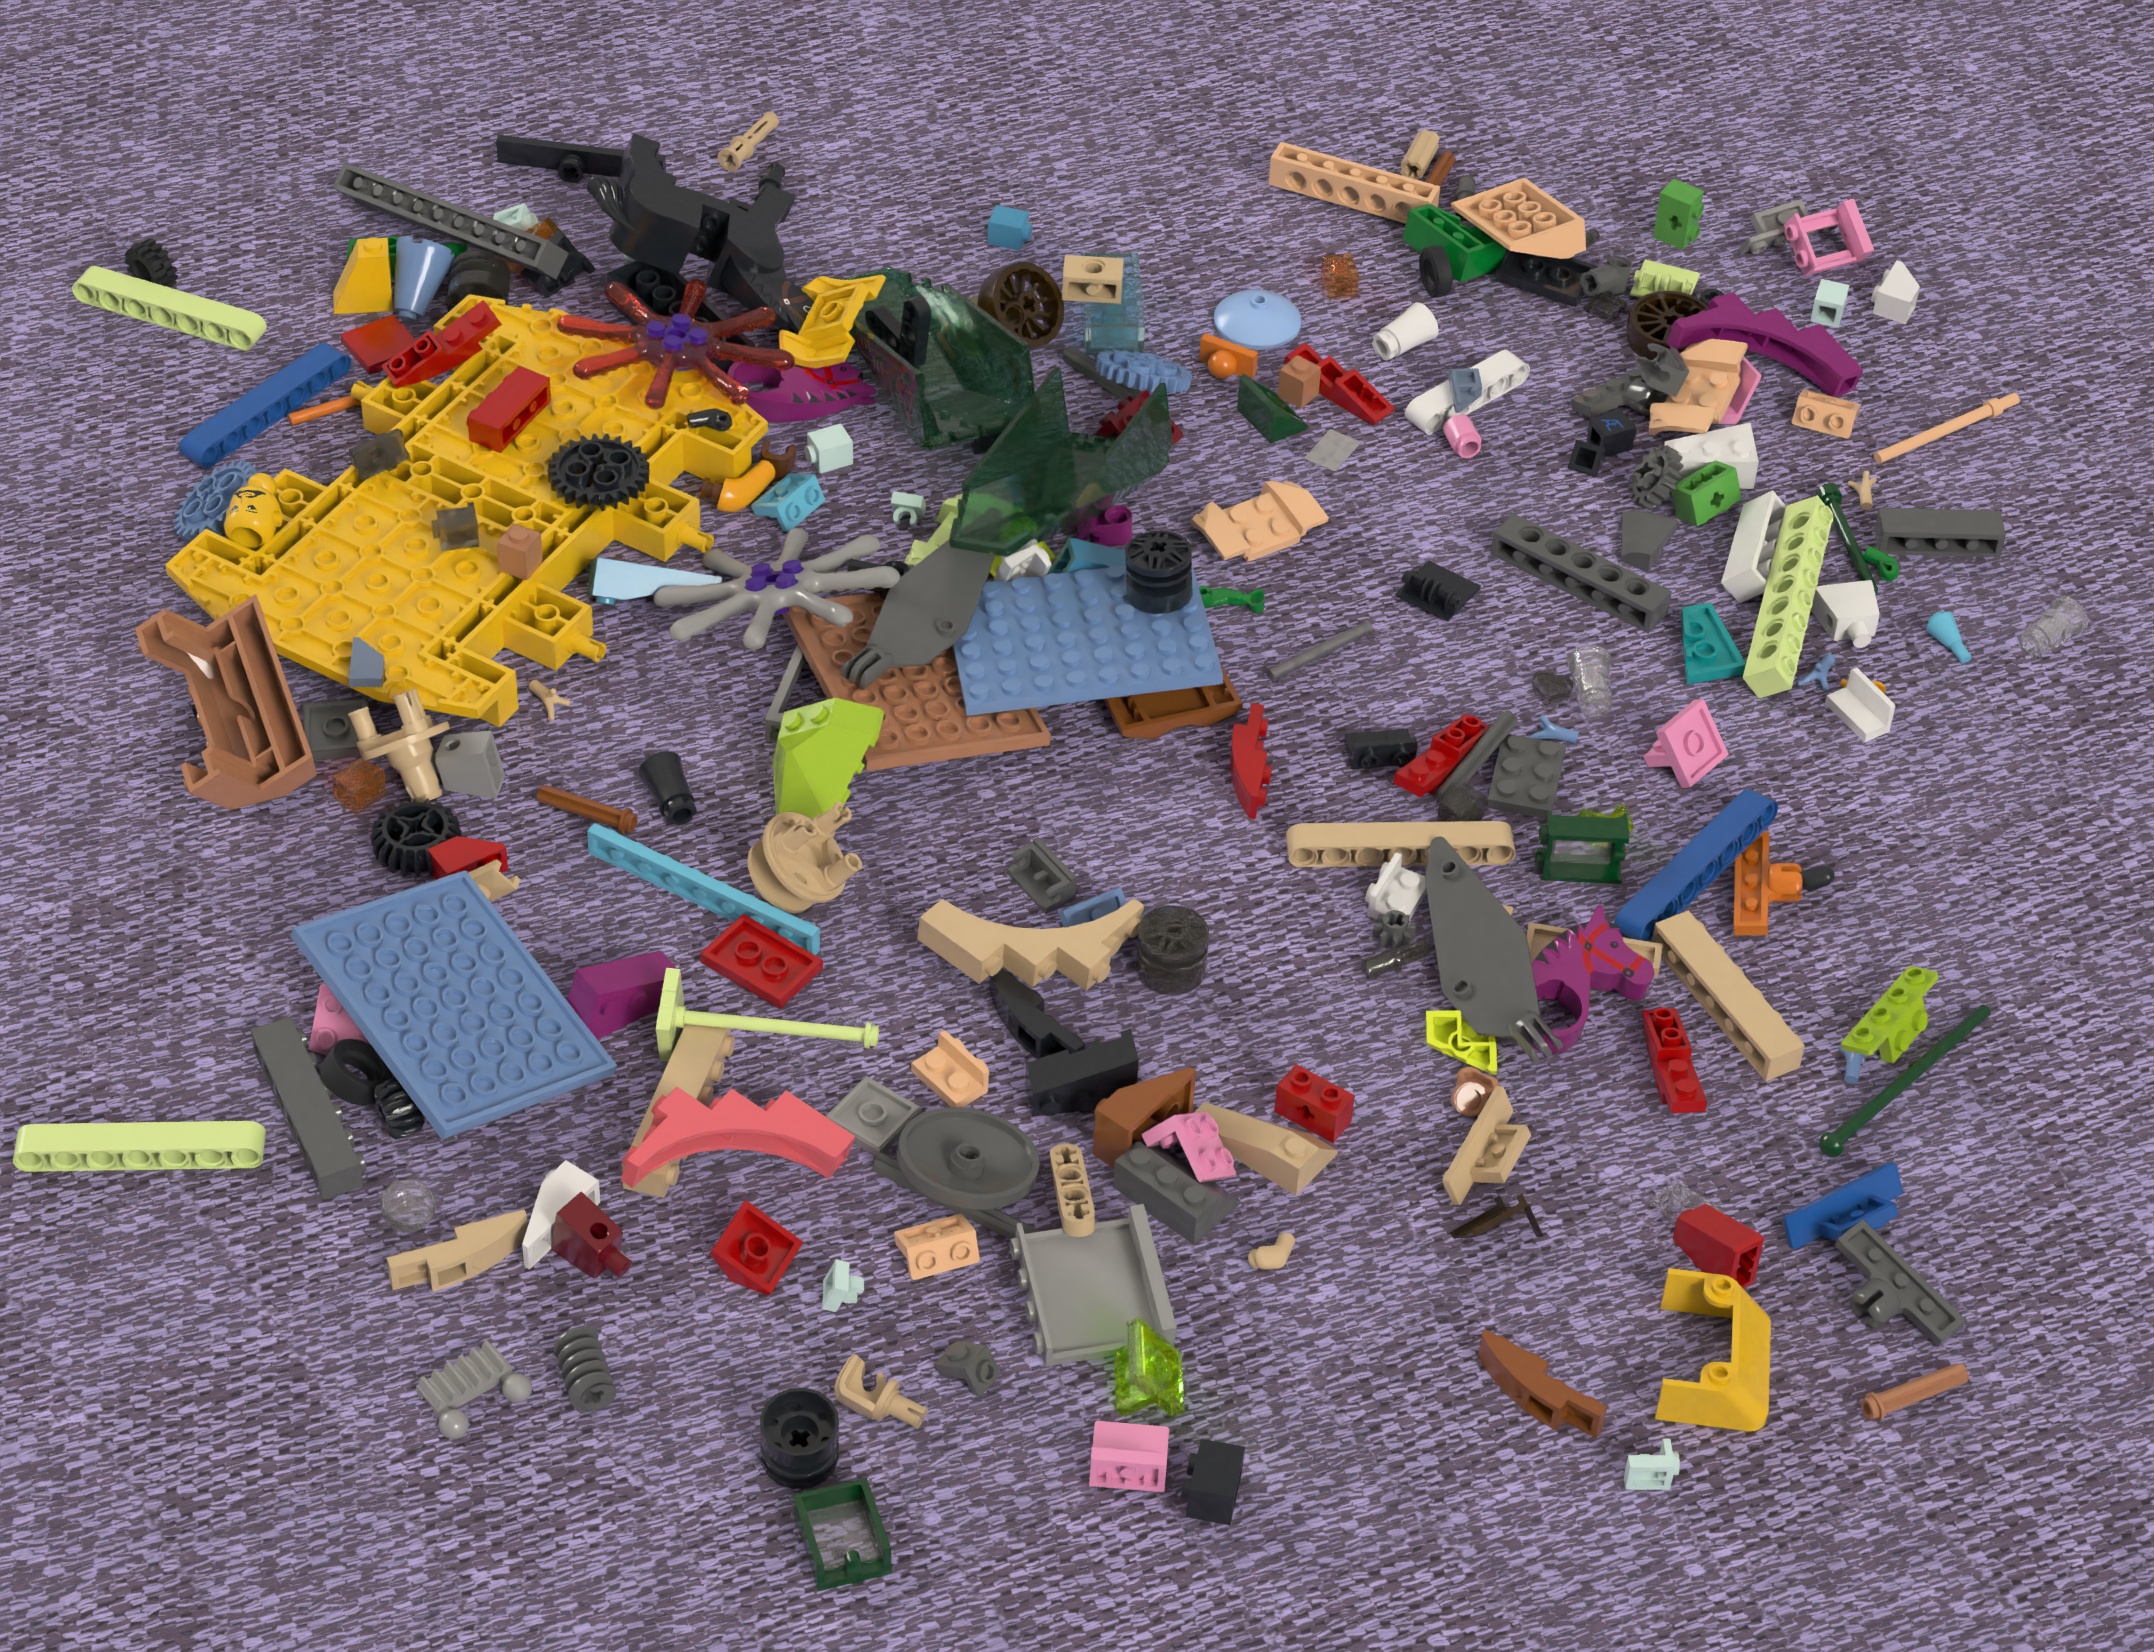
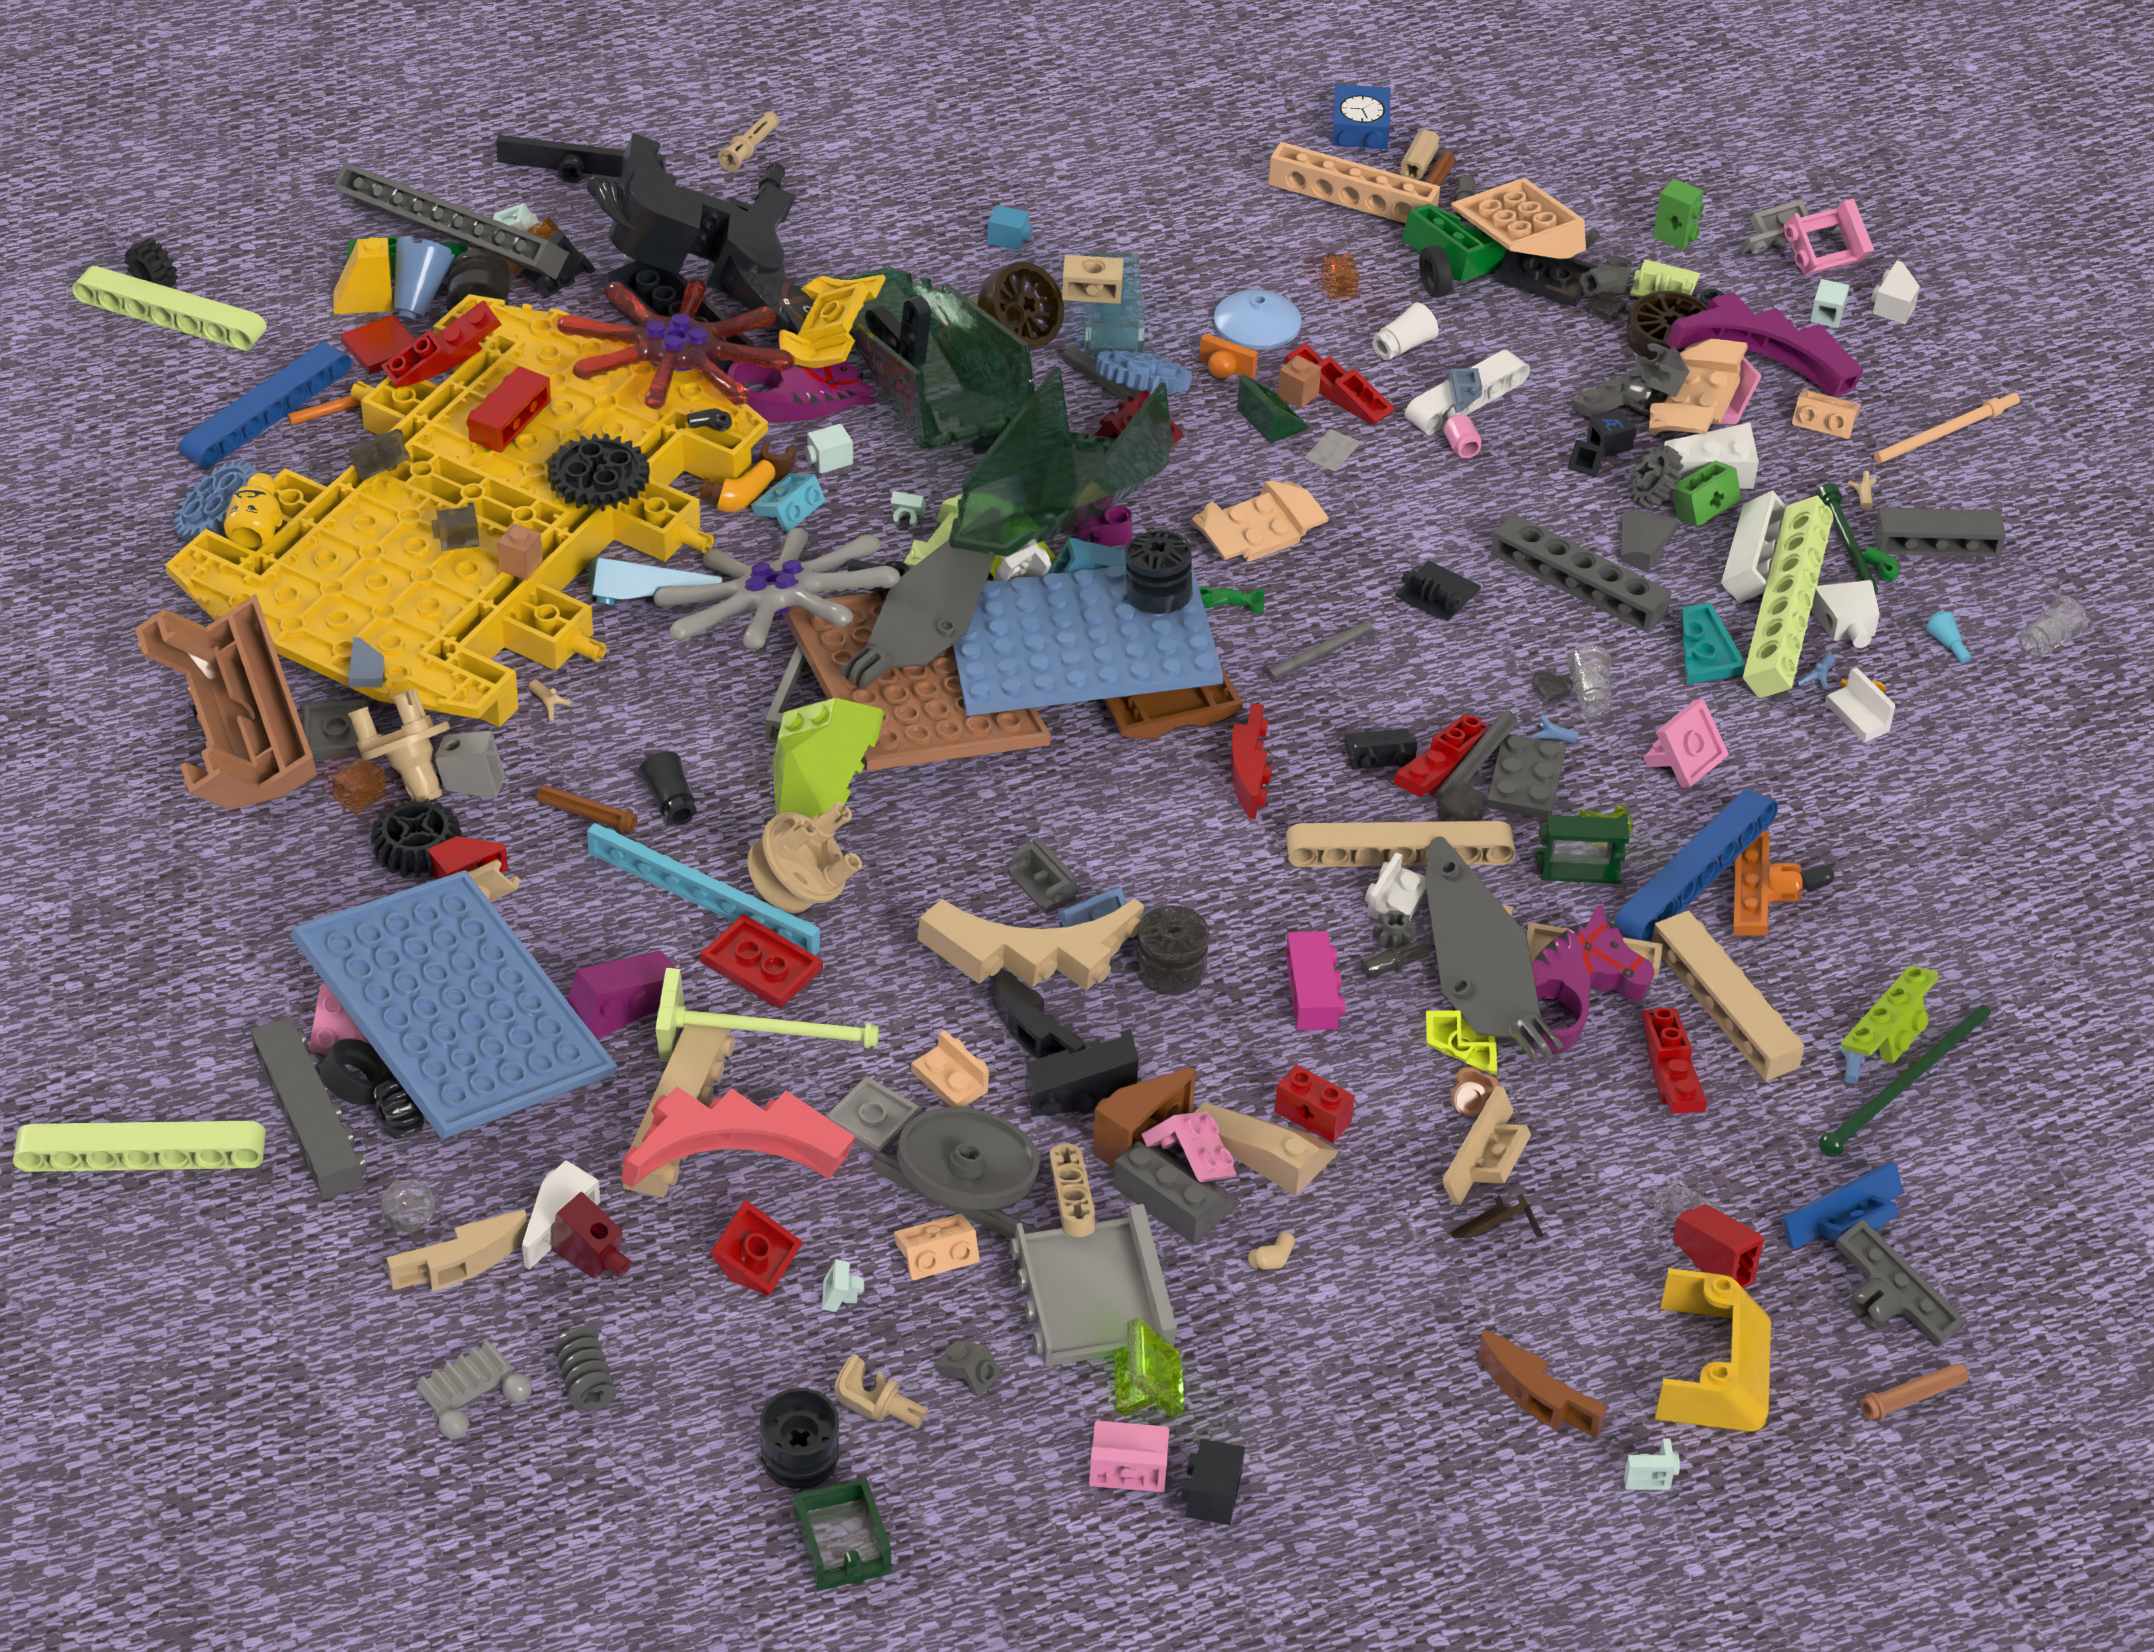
none -> dark pink brick [1285,931,1345,1030]
none -> blue brick [1332,84,1391,149]

